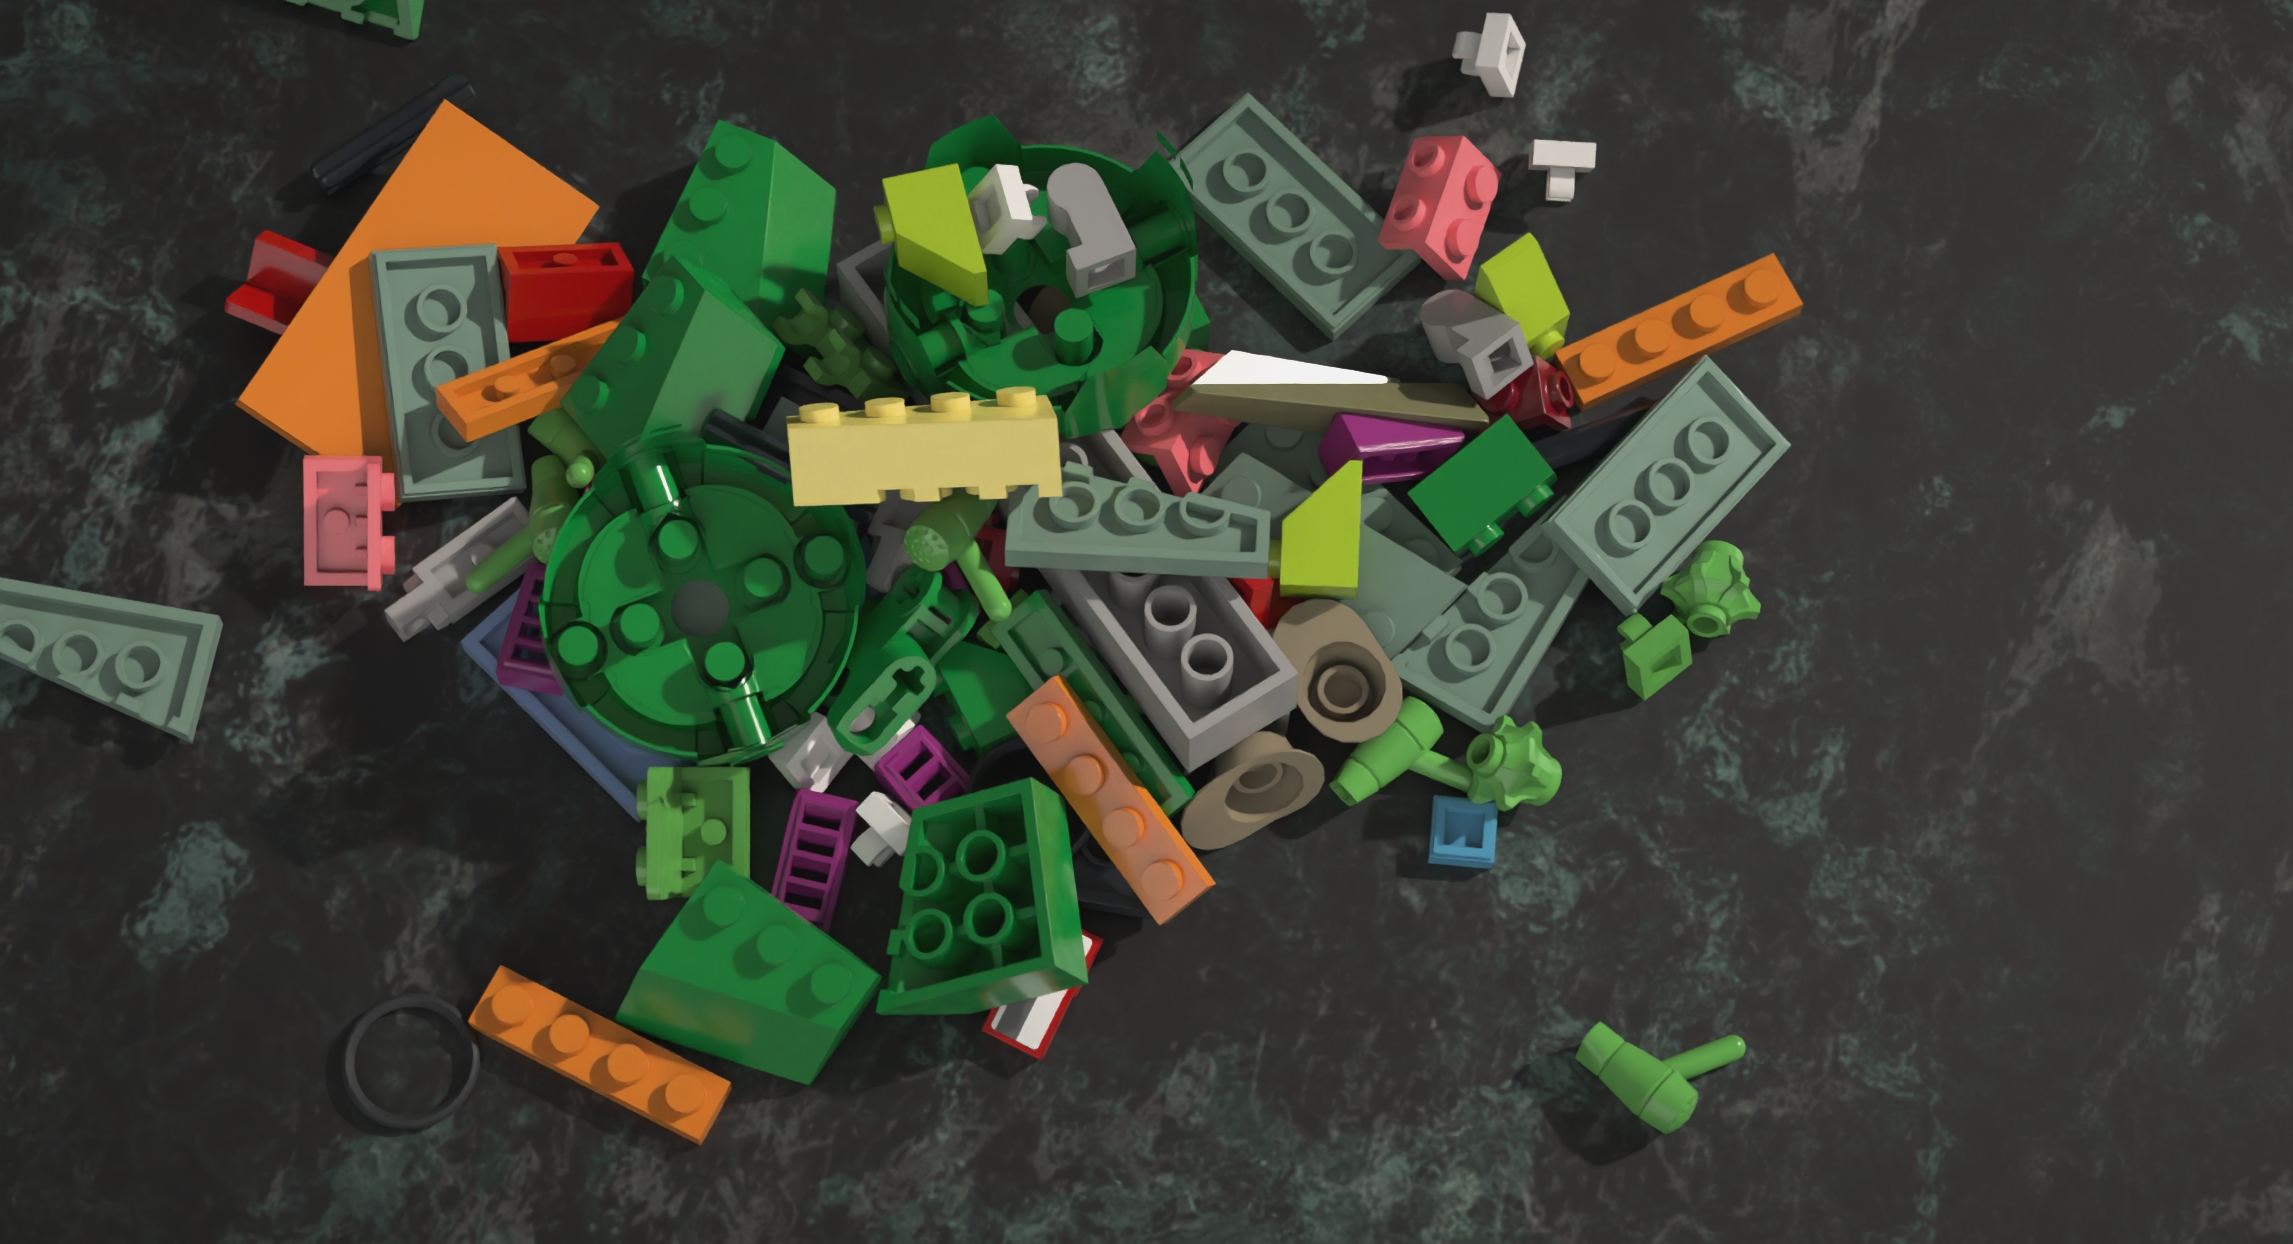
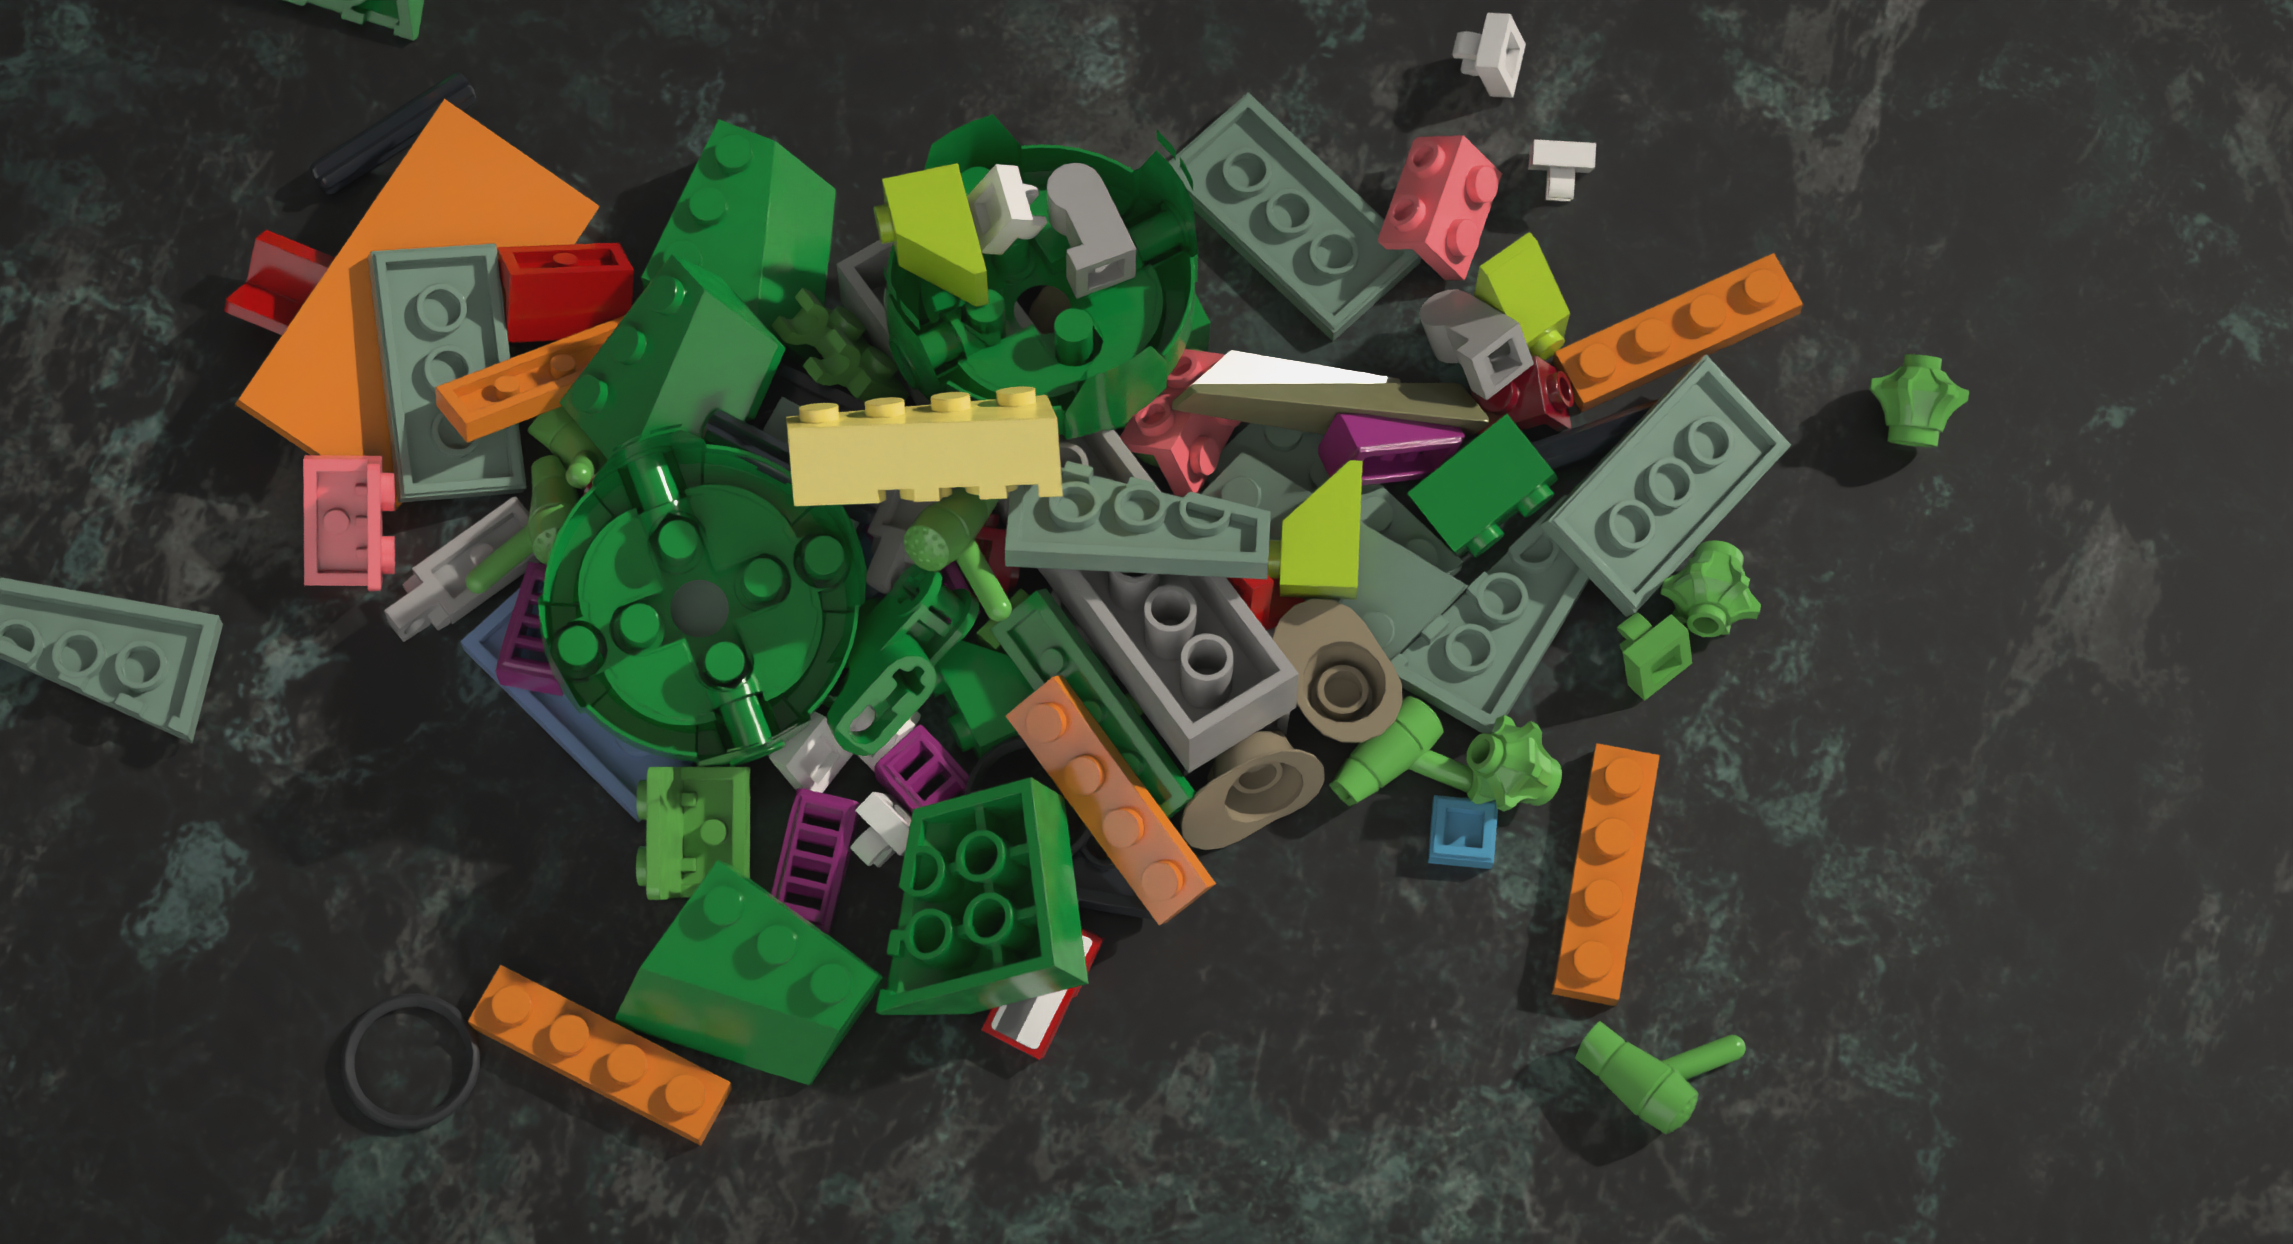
none -> orange plate [1552,743,1660,1006]
none -> bright green rock [1869,354,1969,448]

